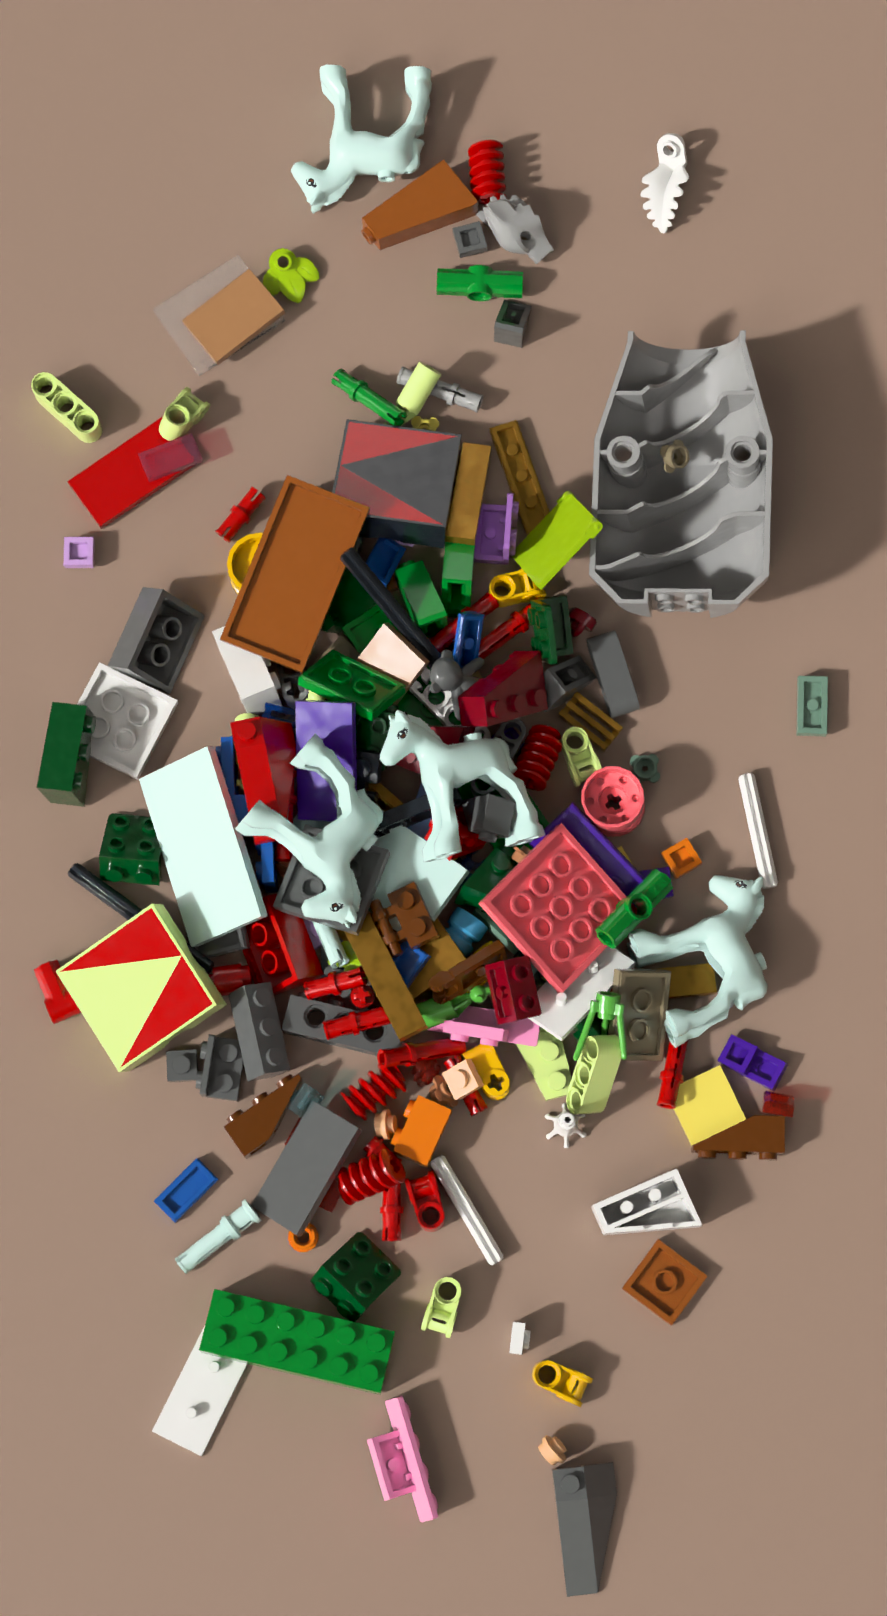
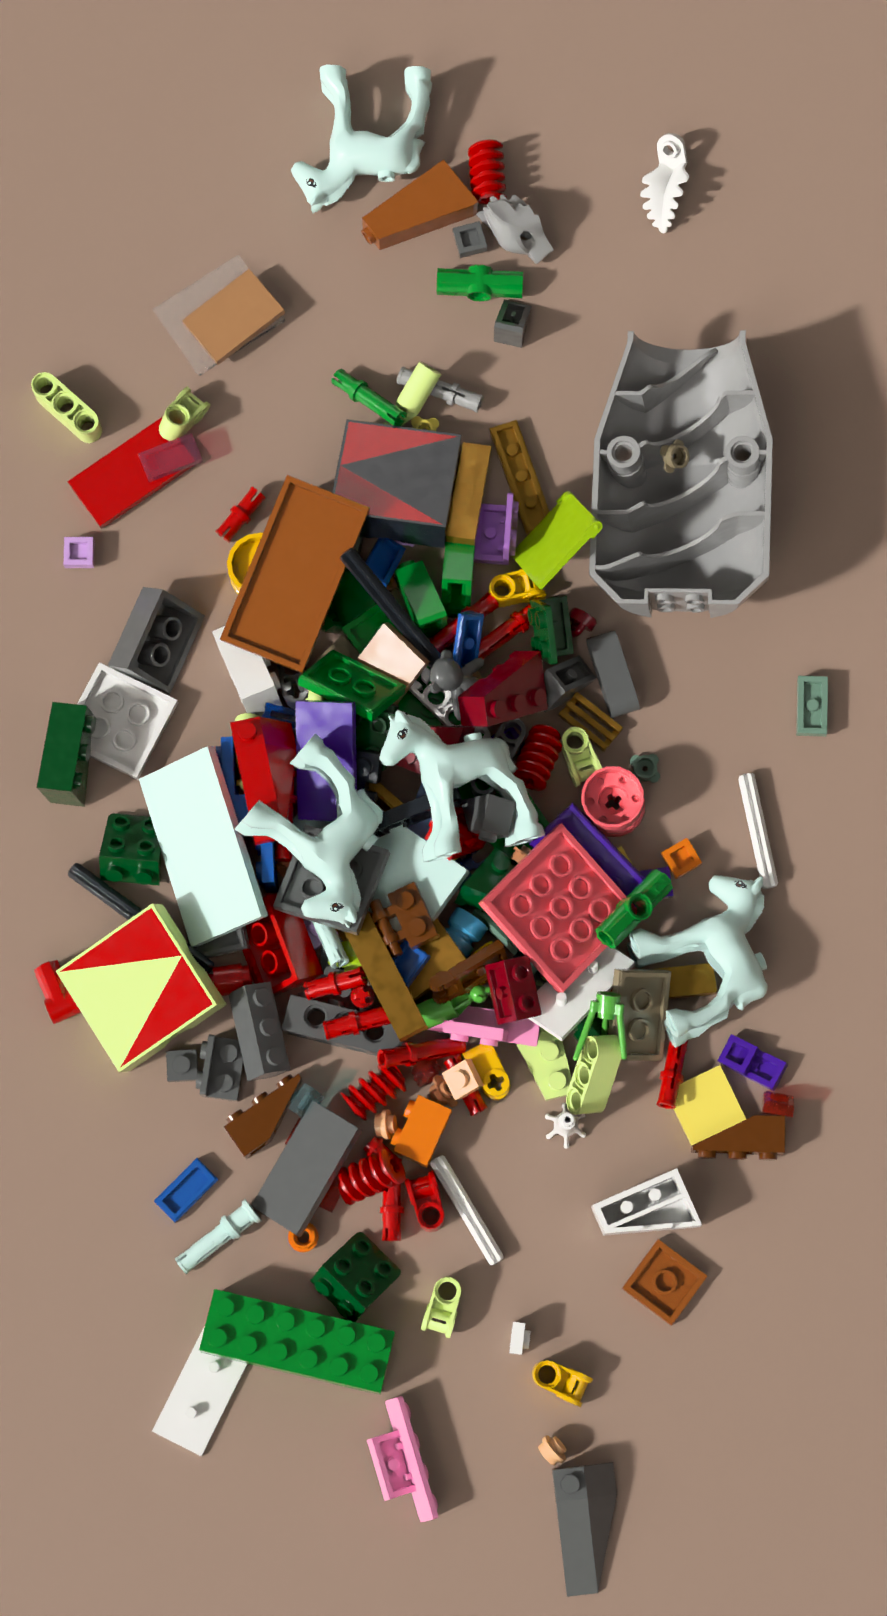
lime plate [263,248,319,303] -> none

